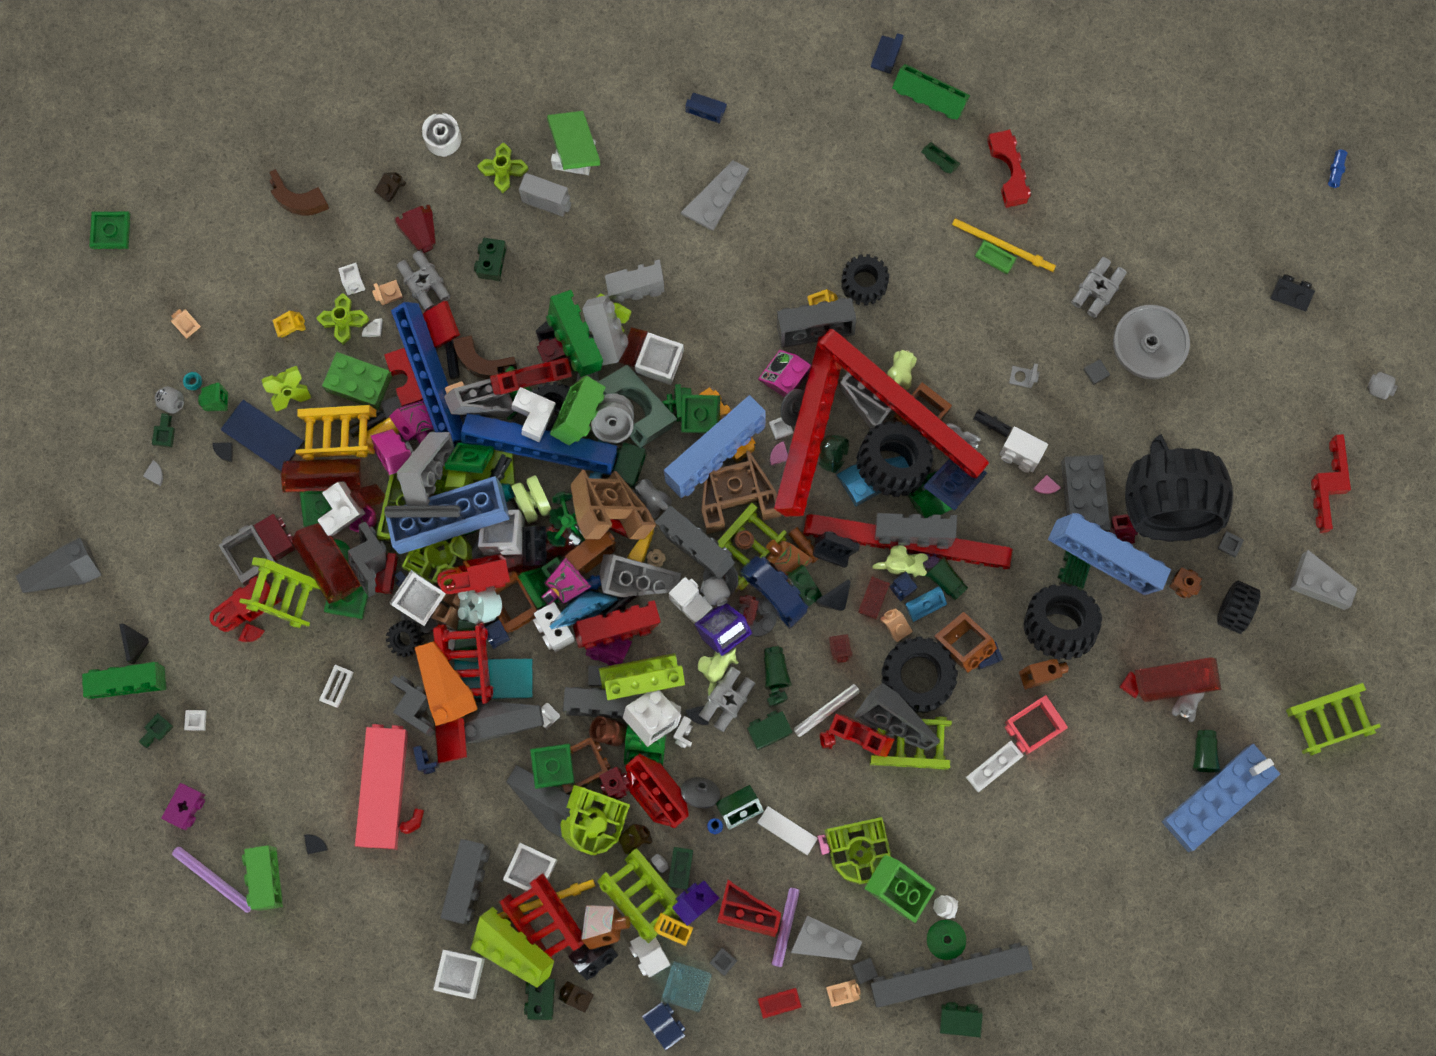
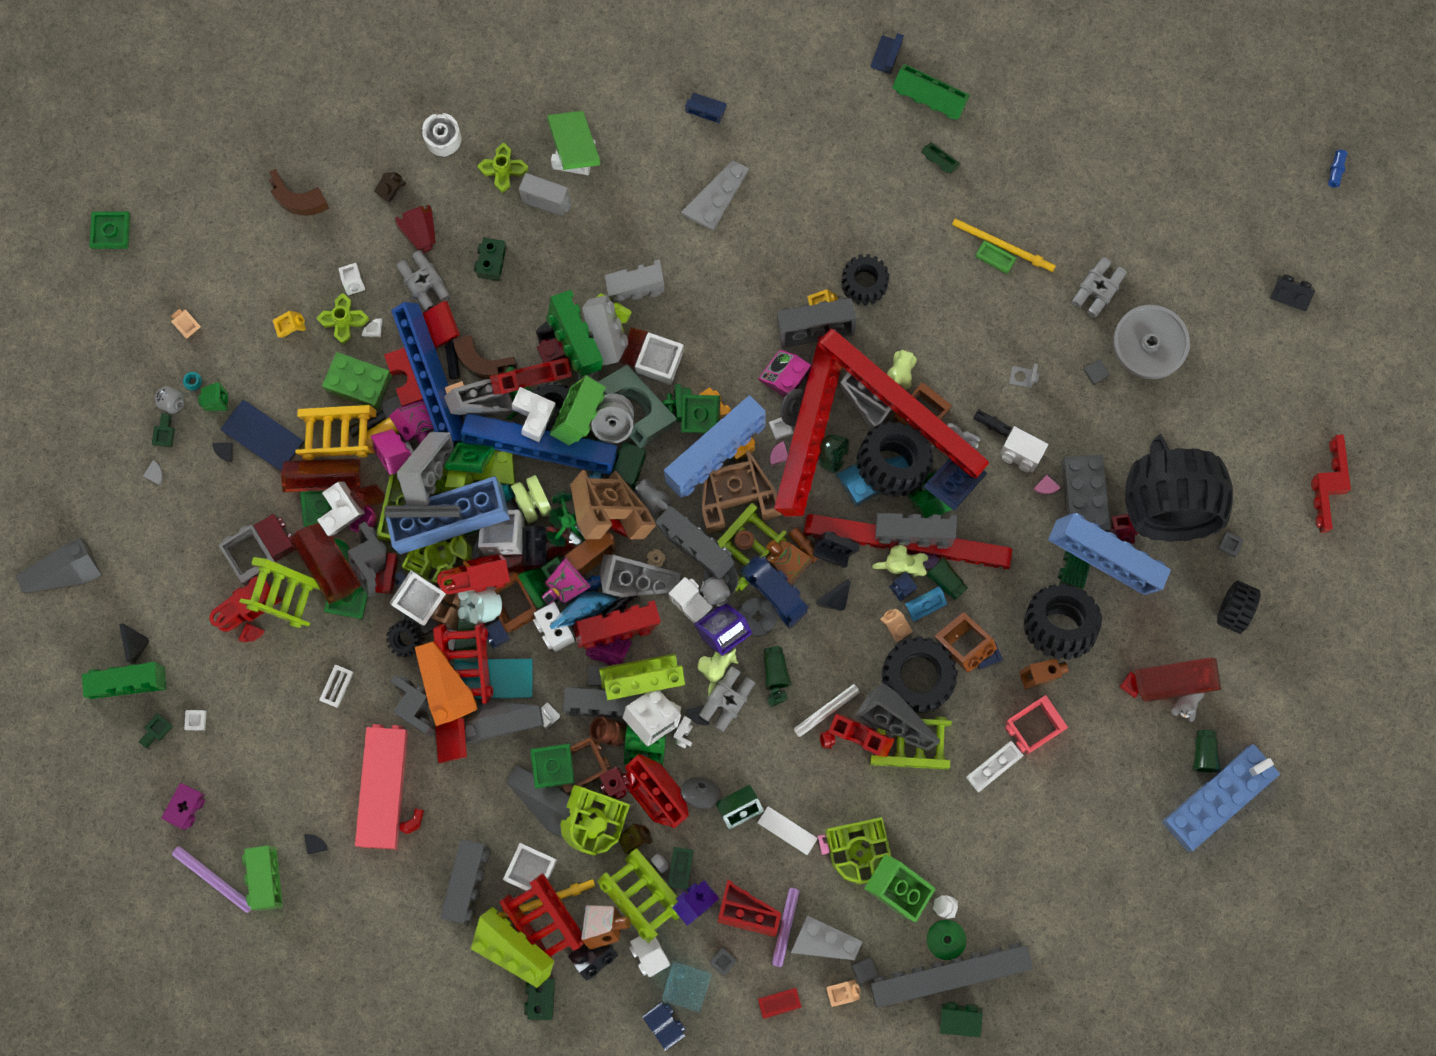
lime plant [261,366,311,411] -> none
light nougat bracket [372,280,403,305] -> none
dark blue bracket [413,746,439,774] -> none
piece [433,950,485,999] -> none
black pin [489,454,512,482] -> none
dark brown bracket [558,981,594,1013] -> none
yellow slope [627,528,654,563] -> none
yellow slope [654,913,694,946] -> none
blue pin [707,818,723,834] -> none
clear red bracket [739,595,759,626] -> none
dark green brick [747,710,793,751] -> none
dark green plate [787,564,822,607] -> none
clear red bracket [829,634,852,663] -> none
clear red plate [858,577,890,620] -> none
red arch [987,129,1031,208] -> none
dark orange brick [1169,567,1202,598] -> none
lime fence [1286,683,1381,756] -> none
light grey wedge [1290,550,1357,610] -> none
light grey head [1367,372,1398,400] -> none

